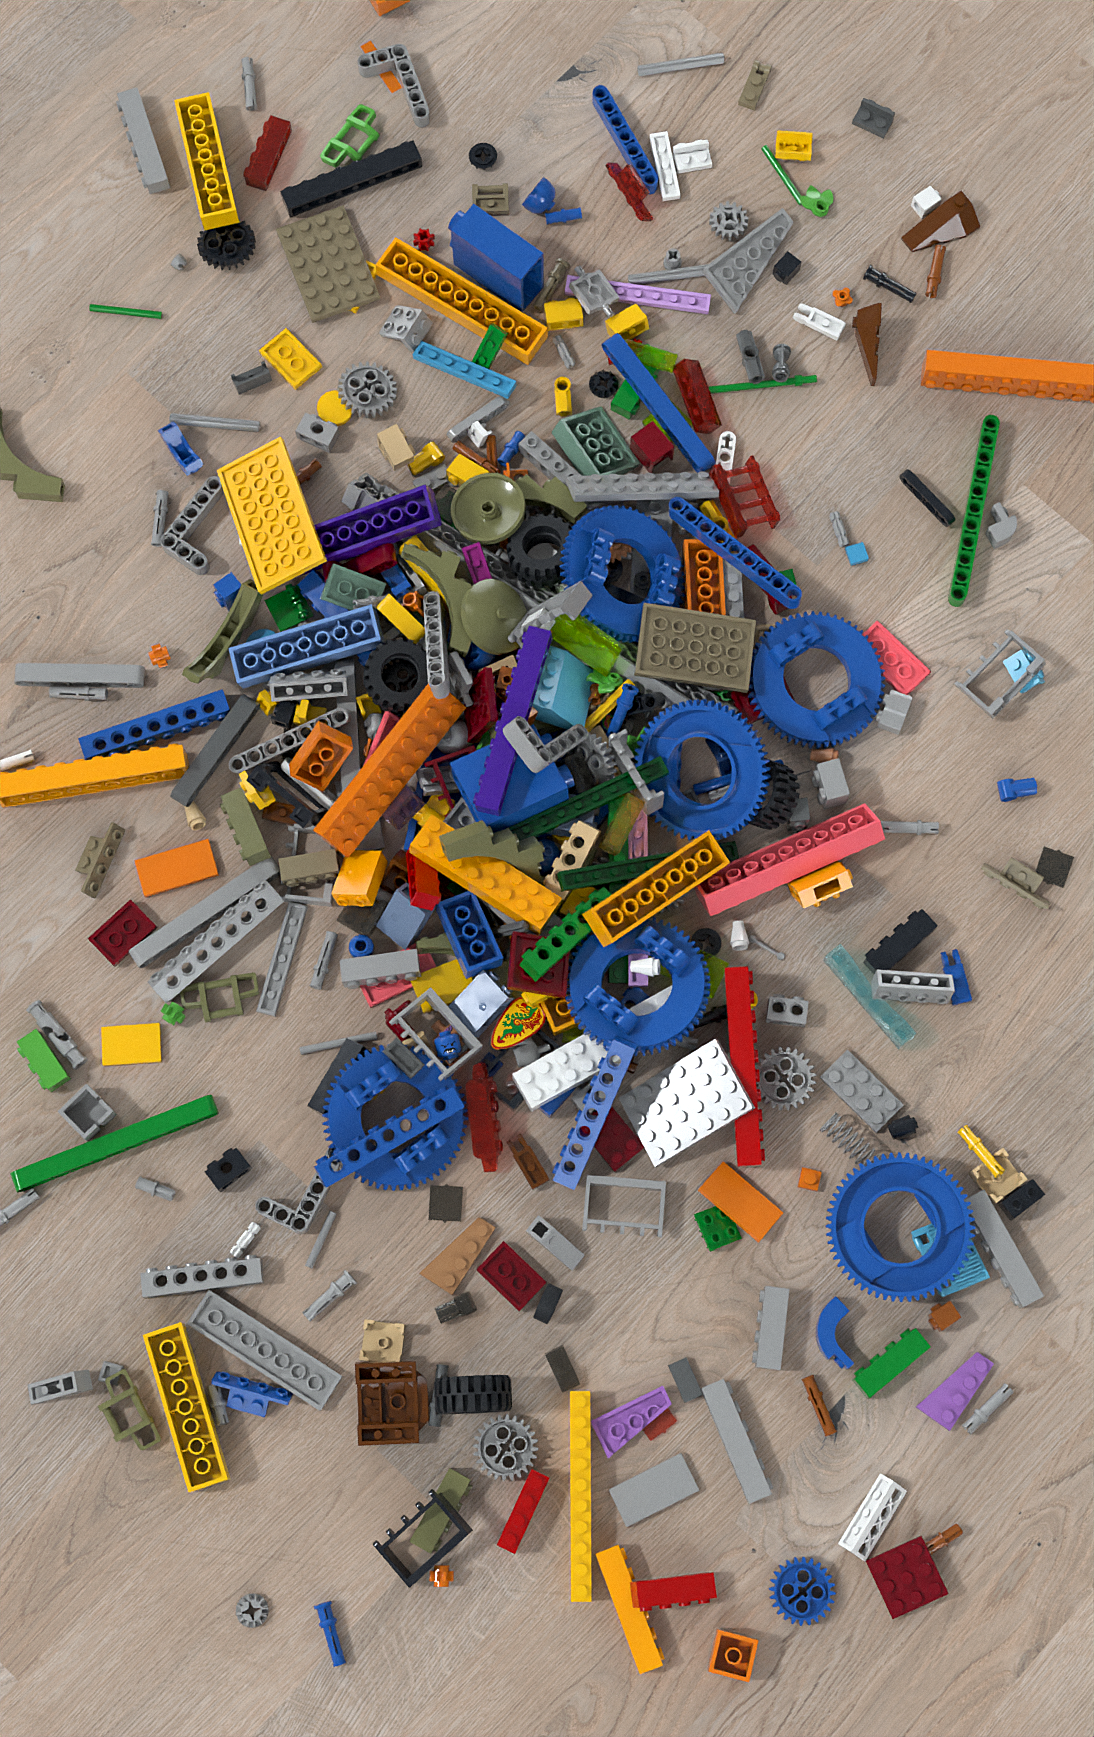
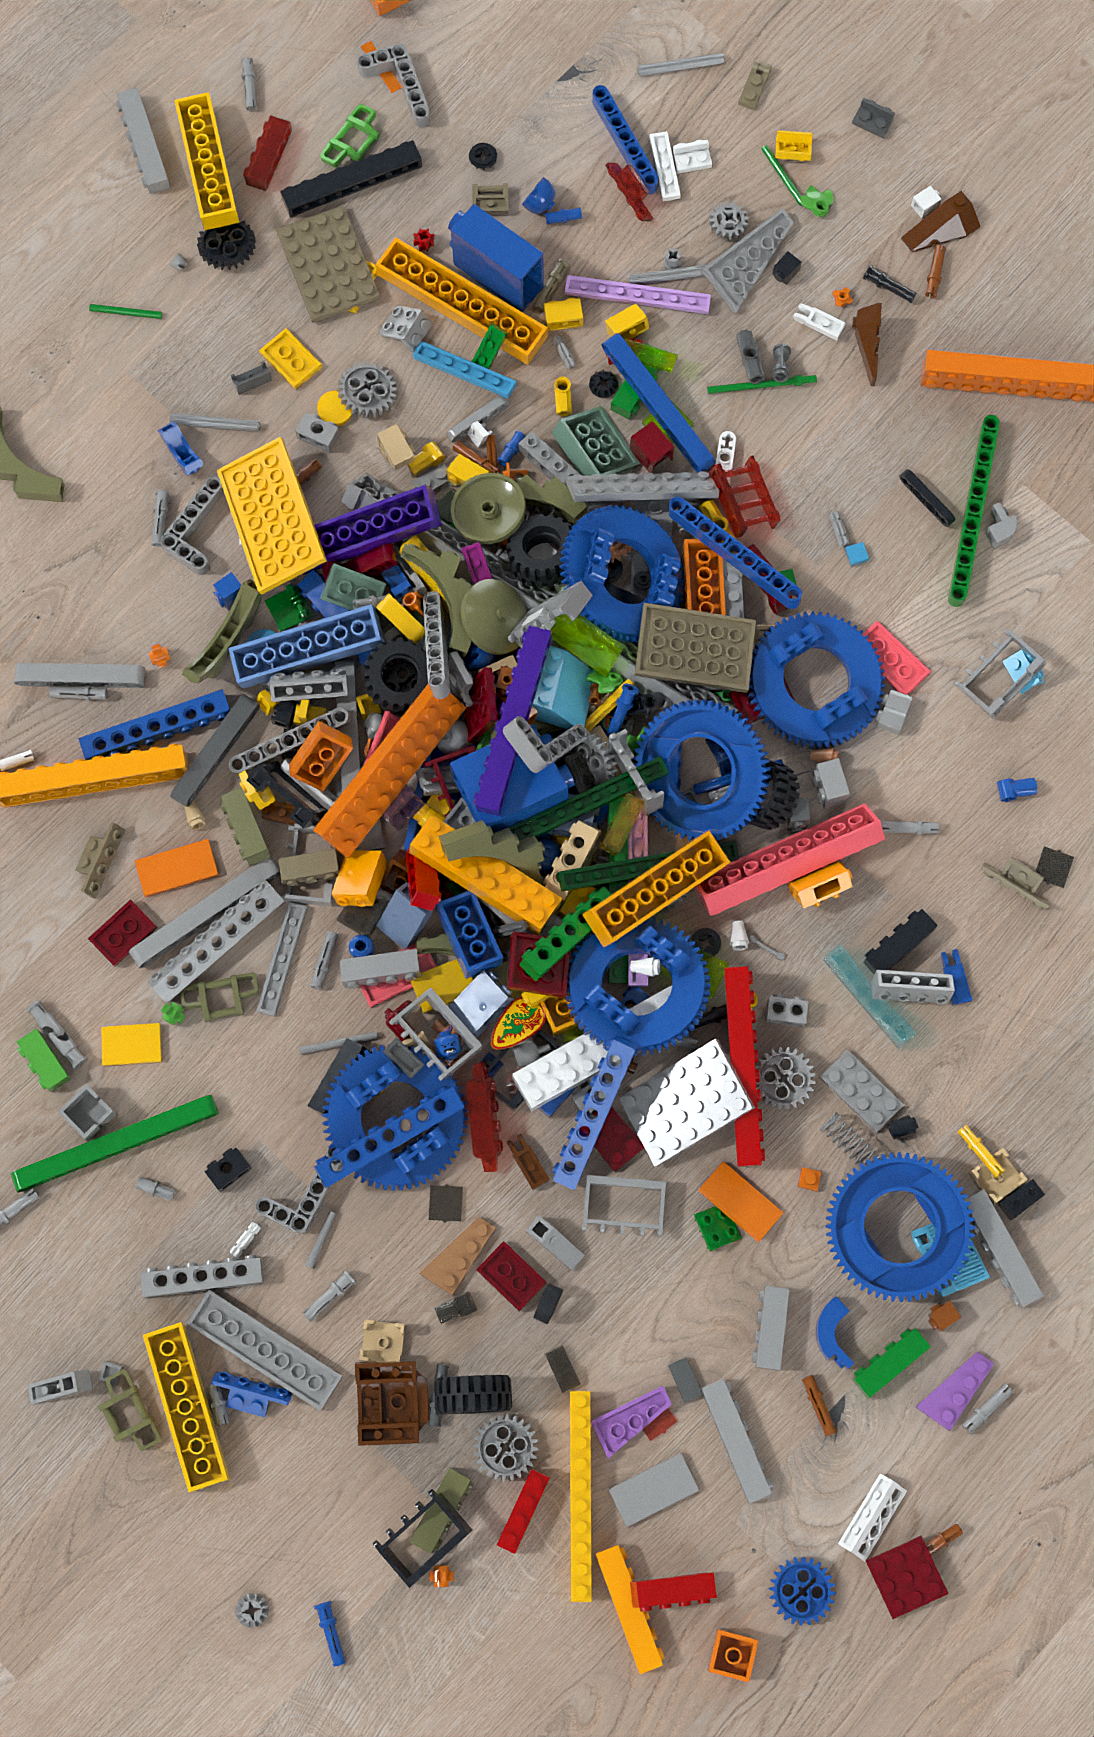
light grey plate [569,265,620,318] -> none
clear red brick [672,358,722,434] -> none

